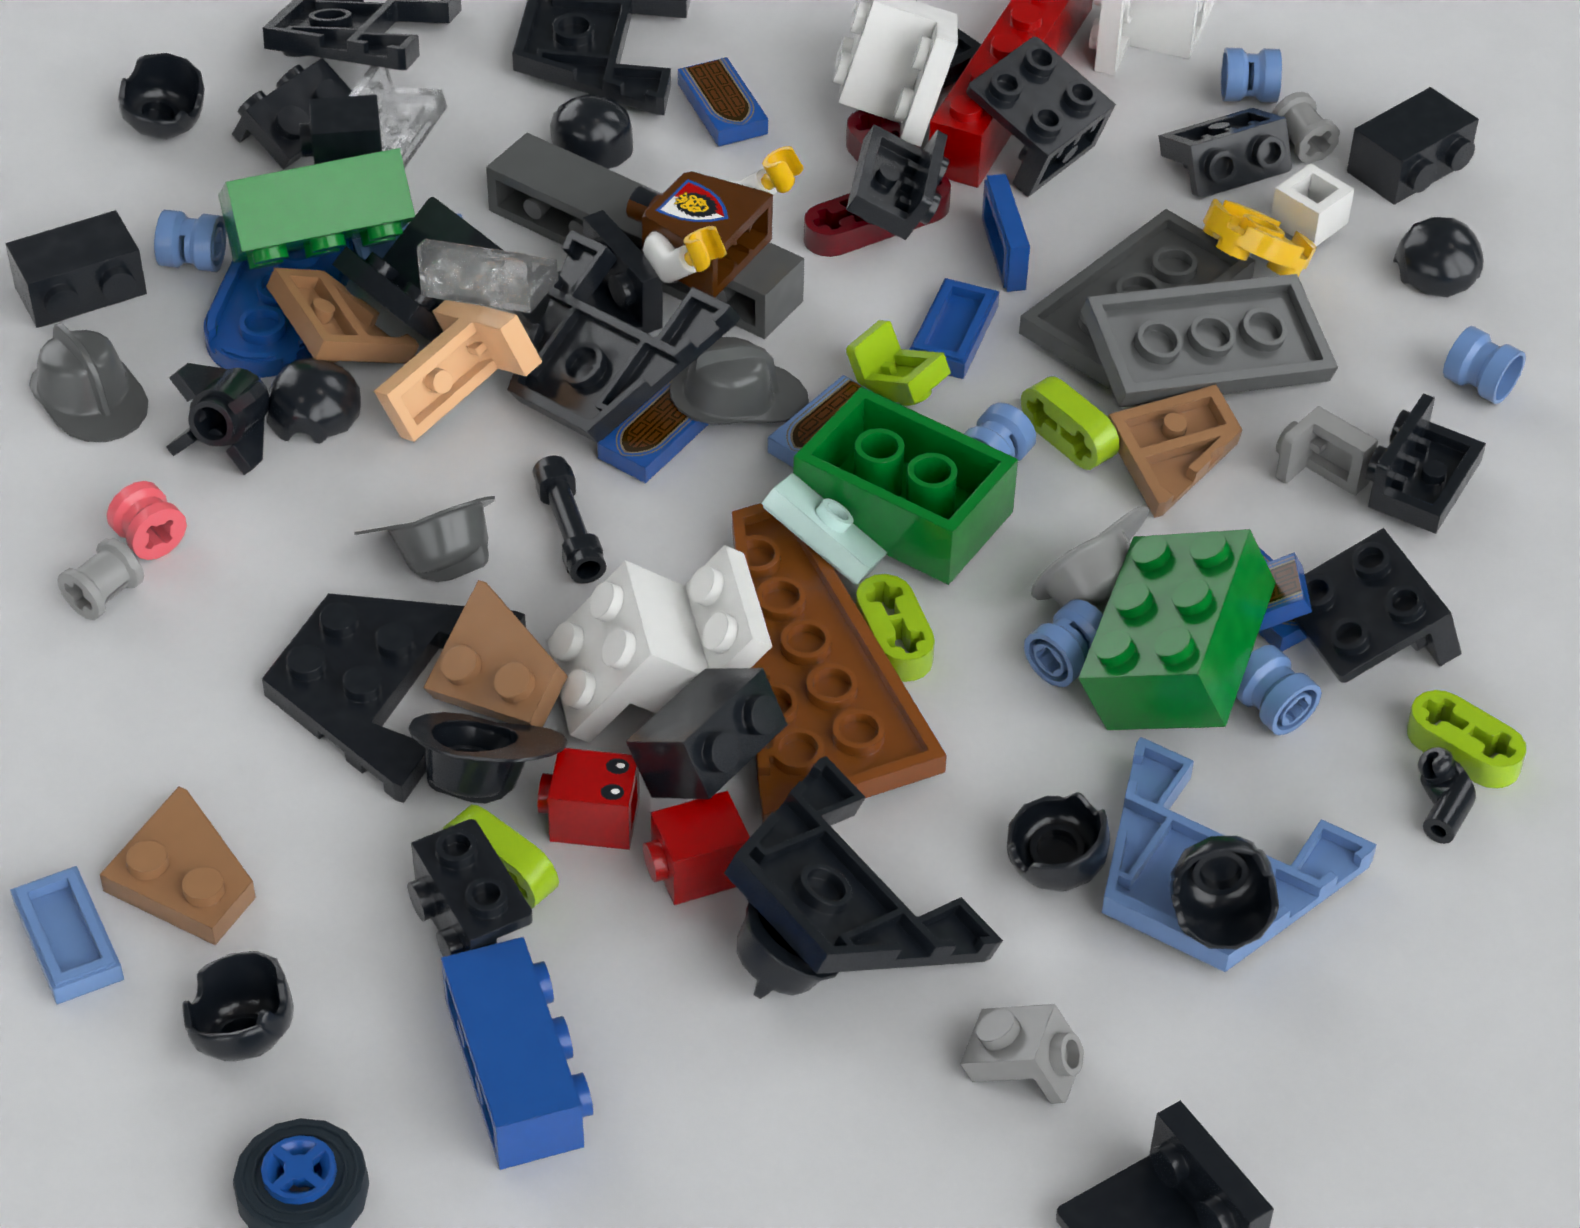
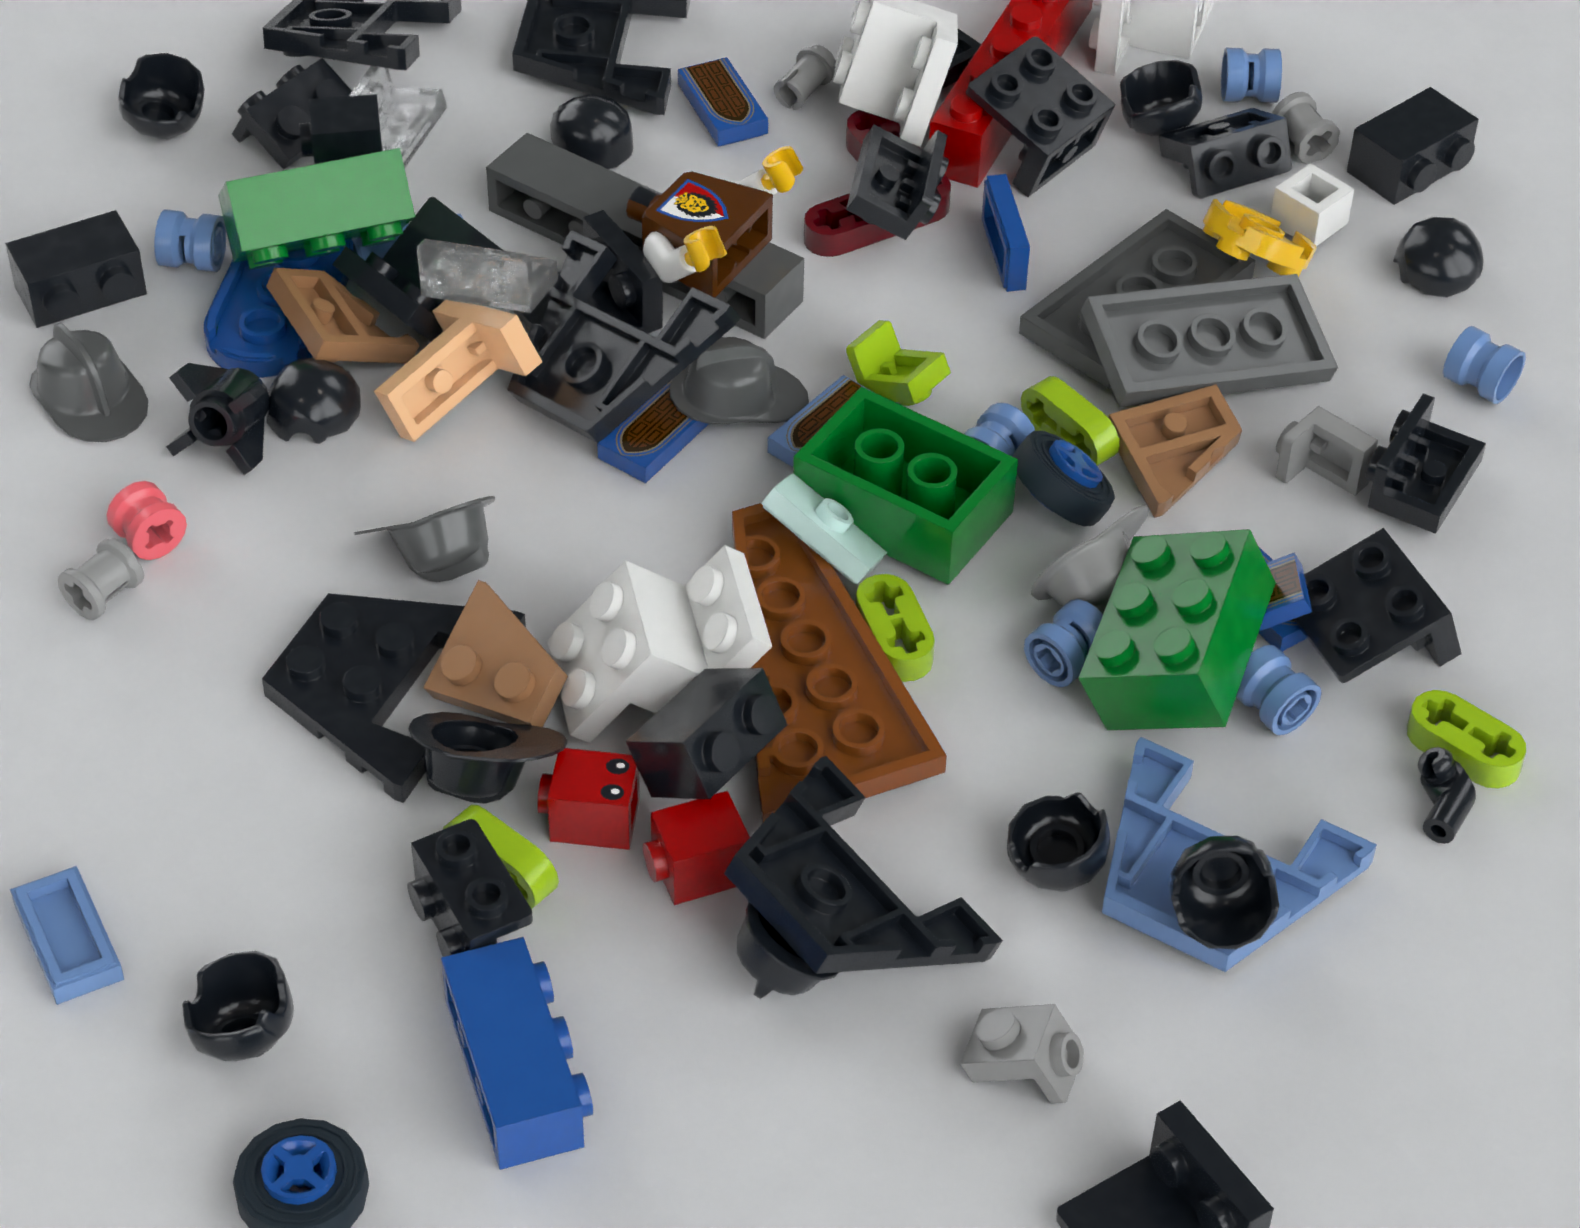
medium nougat wing [100,786,256,945] -> none
black bar [532,455,607,583] -> none
blue tile [909,278,1000,379] -> none
none -> light grey pin [774,45,835,110]
none -> black wheel [1013,431,1115,527]
none -> black hair [1120,60,1202,136]

